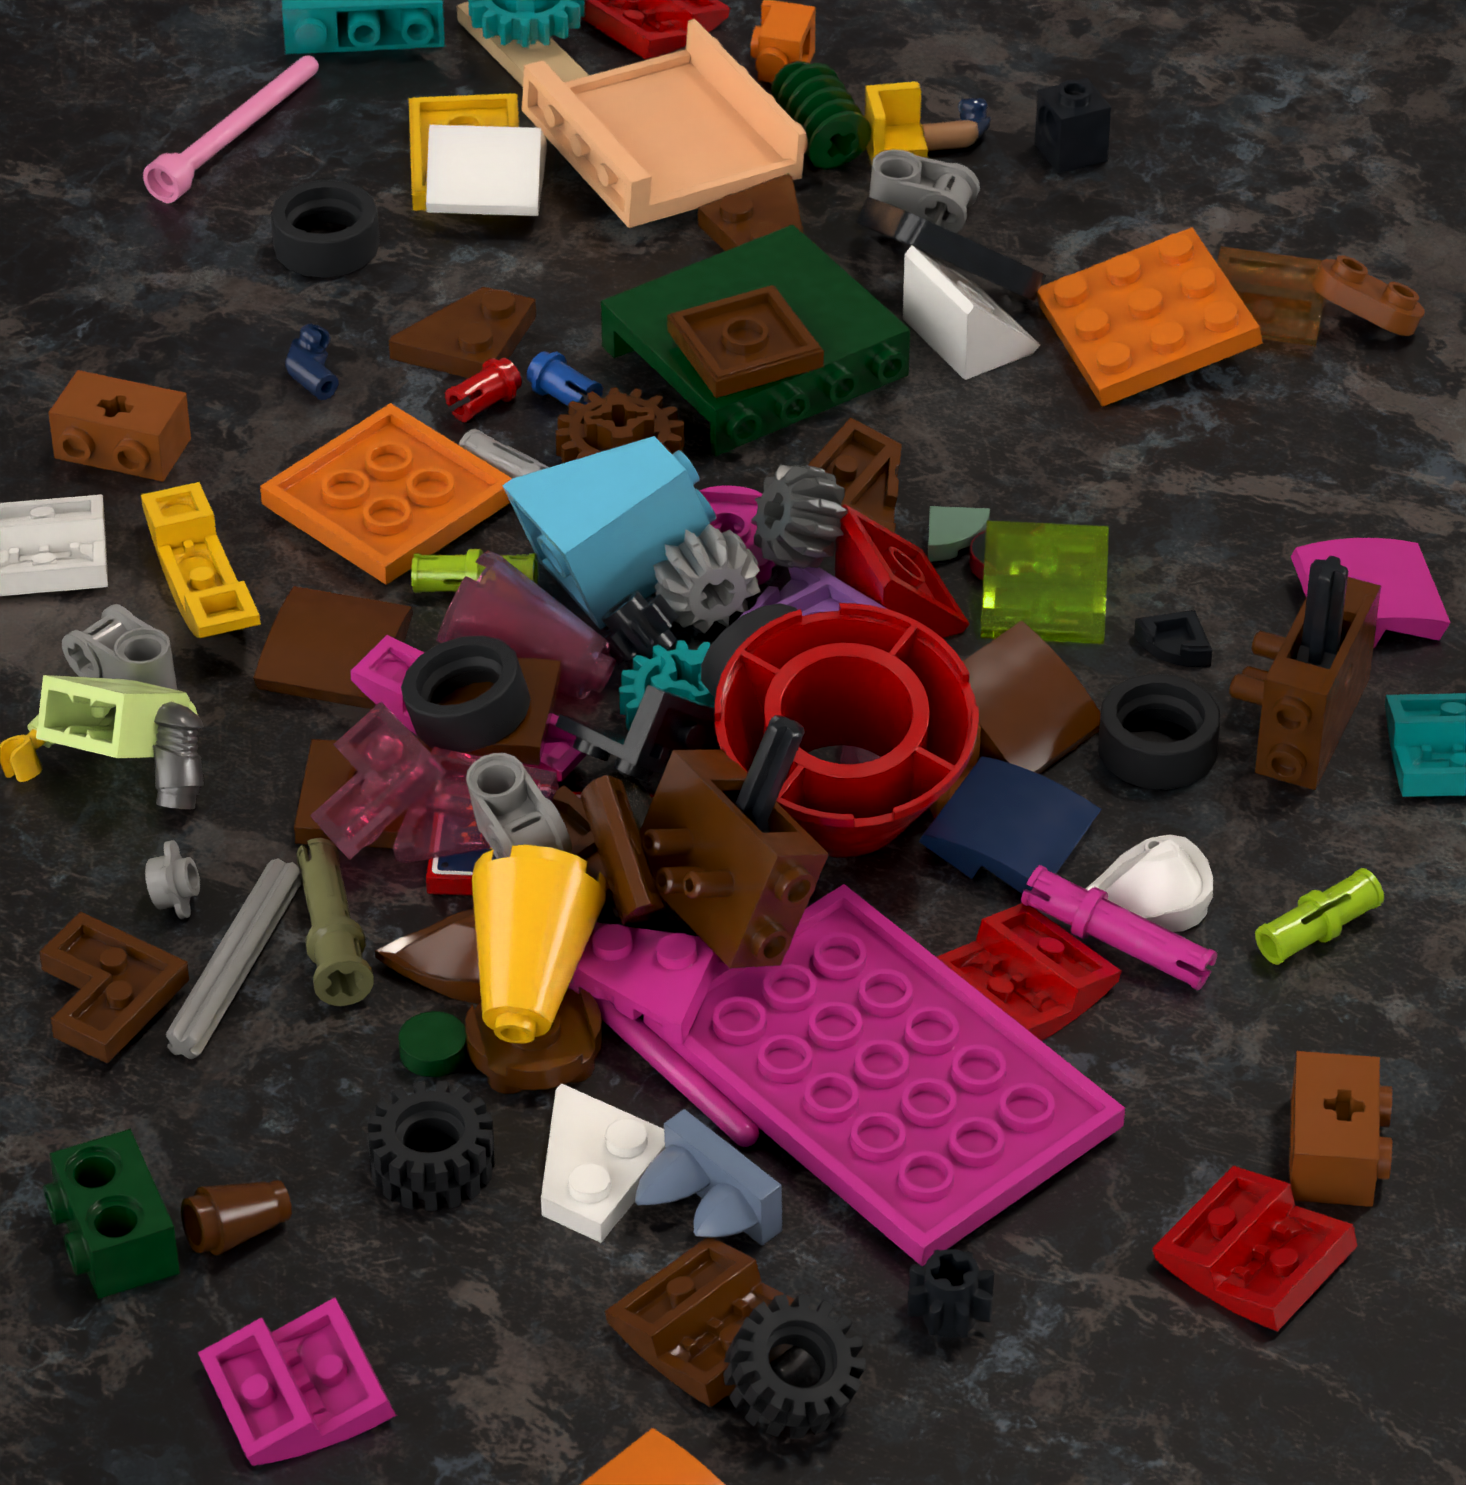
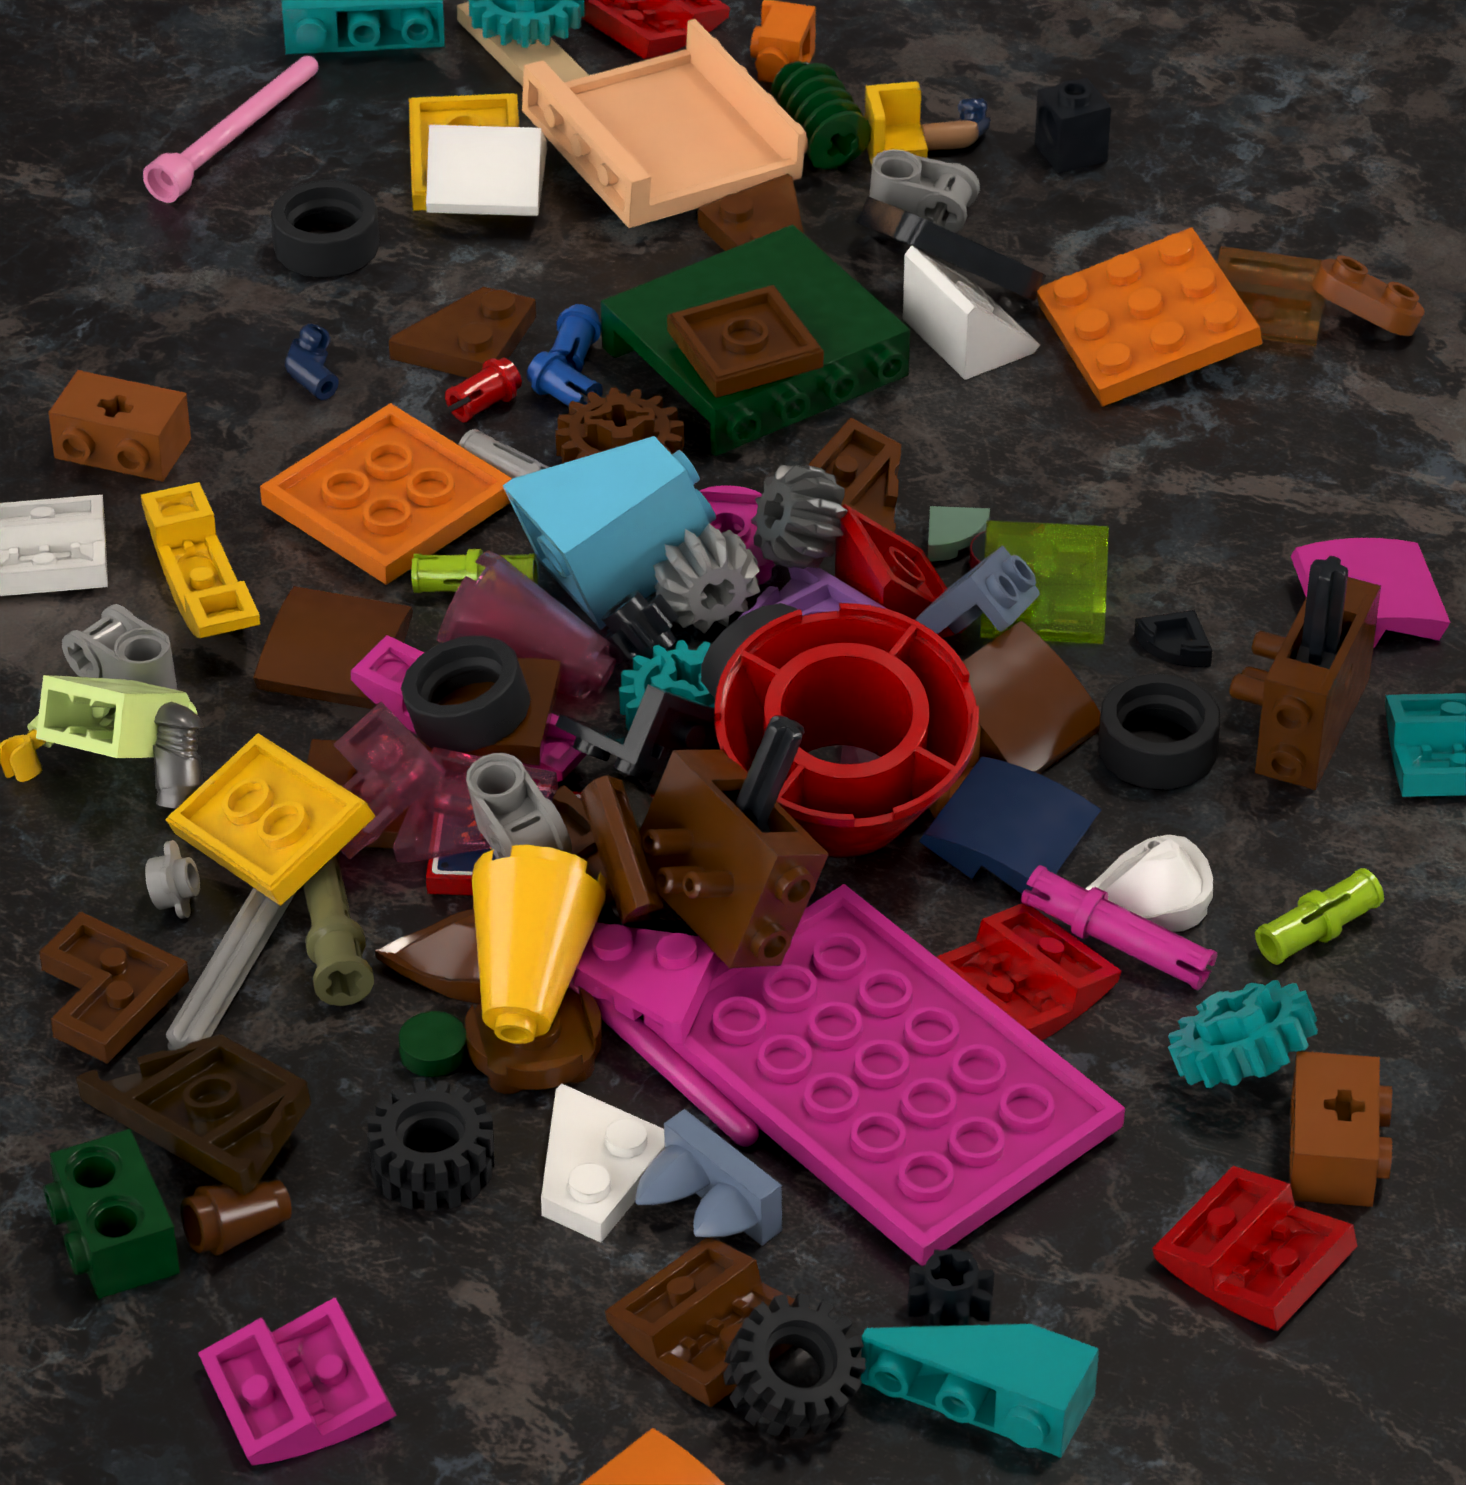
none -> dark brown wing [76,1034,311,1195]
none -> yellow tile [165,733,376,906]
none -> blue pin [549,304,602,373]
none -> teal slope [860,1324,1099,1457]
none -> sand blue bracket [915,545,1040,635]
none -> teal gear [1168,980,1318,1088]

